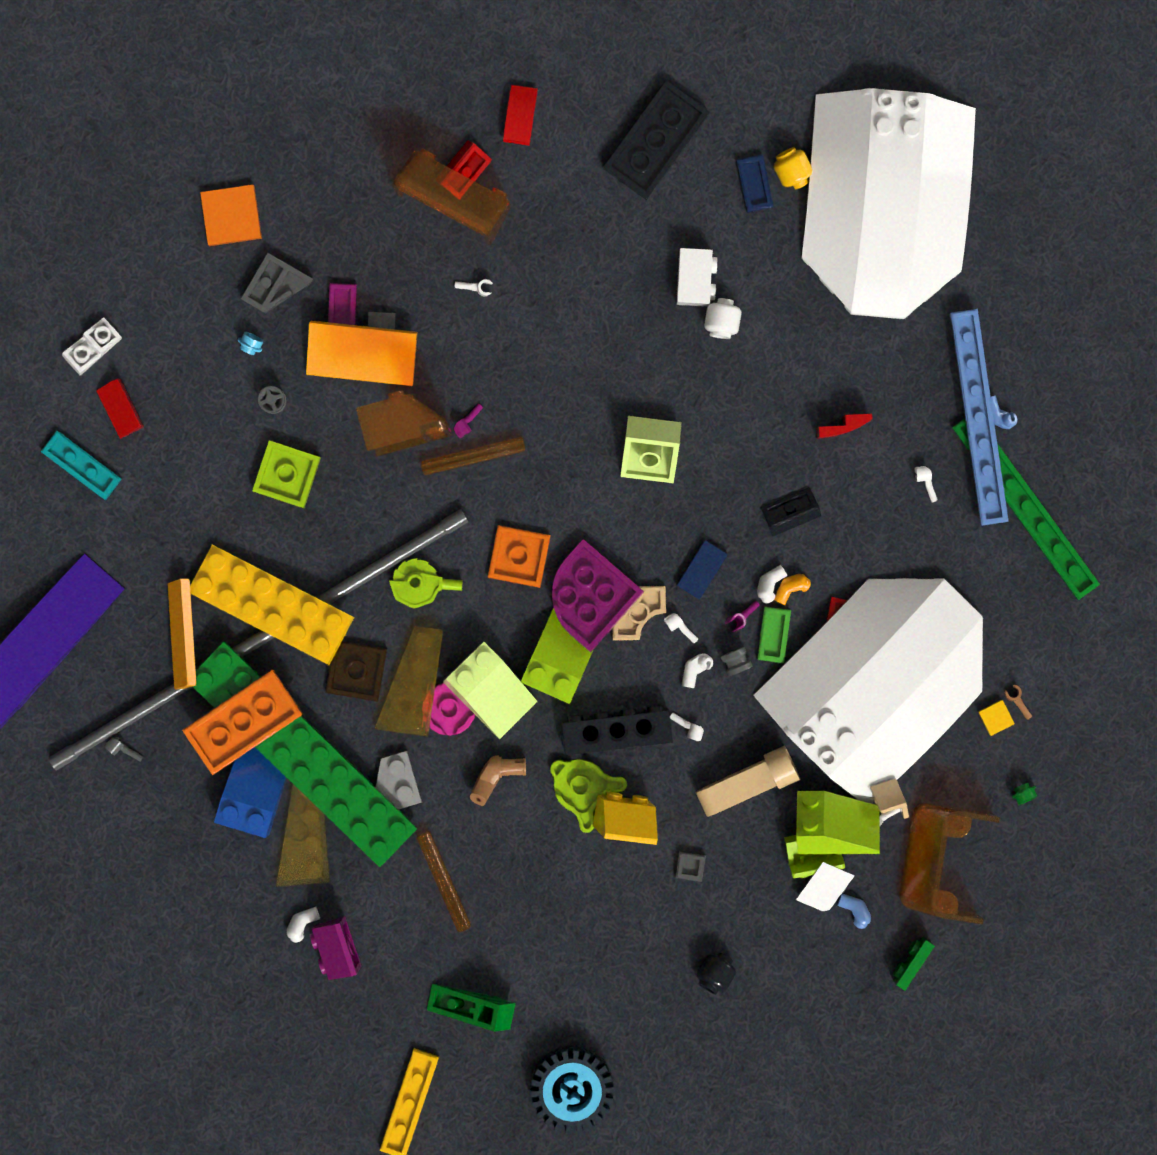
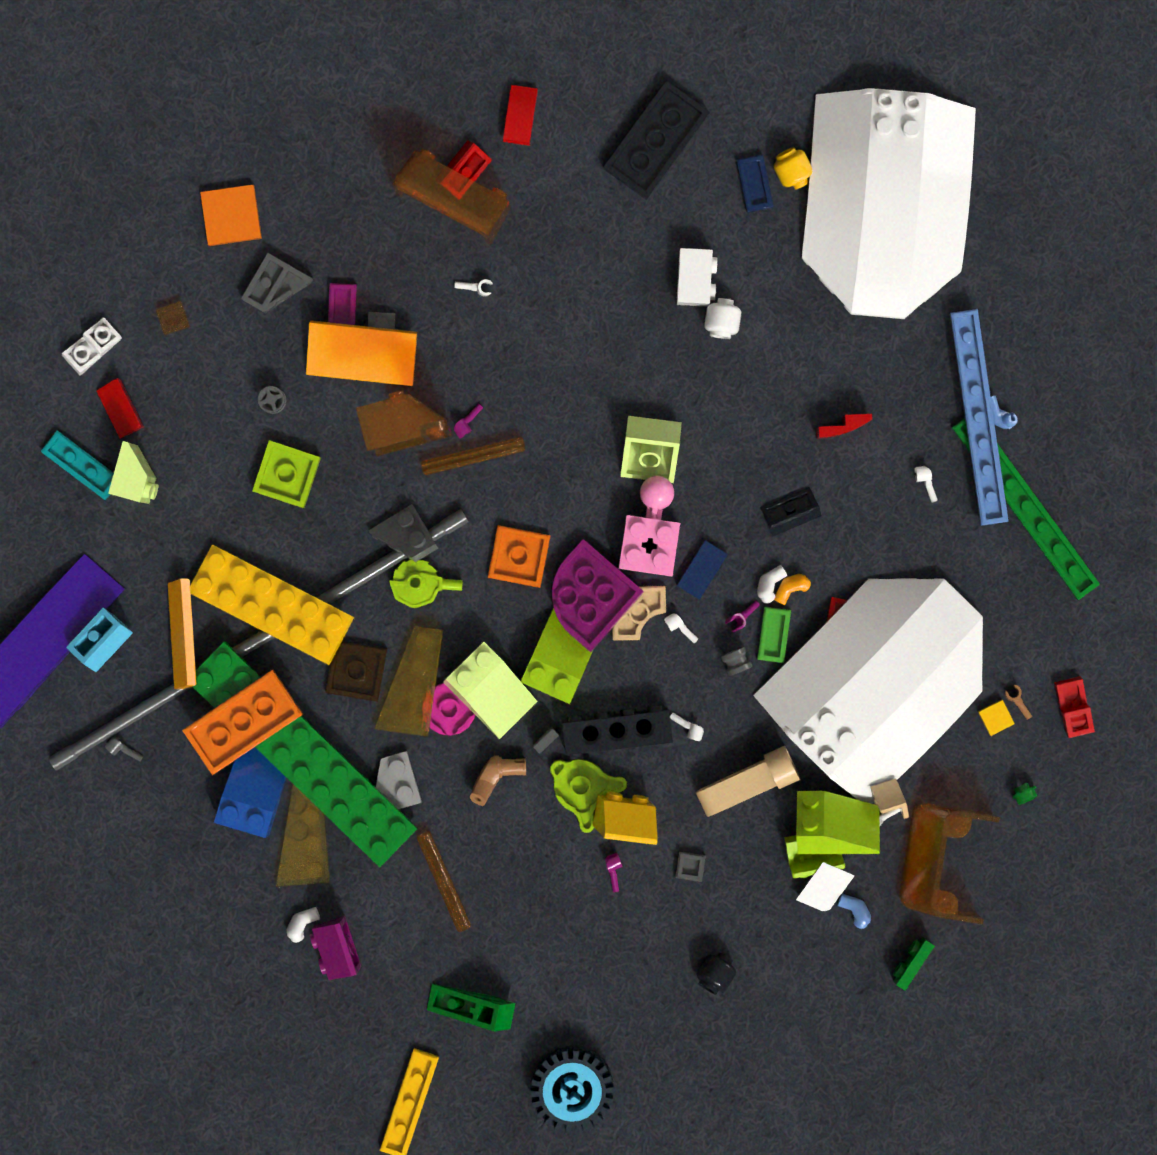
medium azure plate [238,332,264,355] -> none
white arm [681,654,713,688] -> none
none -> medium azure brick [66,608,133,672]
none -> yellowish green slope [108,441,159,504]
none -> clear orange tile [156,301,190,336]
none -> dark grey wing [368,504,438,562]
none -> dark grey tile [533,727,559,754]
none -> magenta hand [605,853,623,892]
none -> bright pink brick [619,476,680,576]
none -> red slope [1054,676,1095,738]

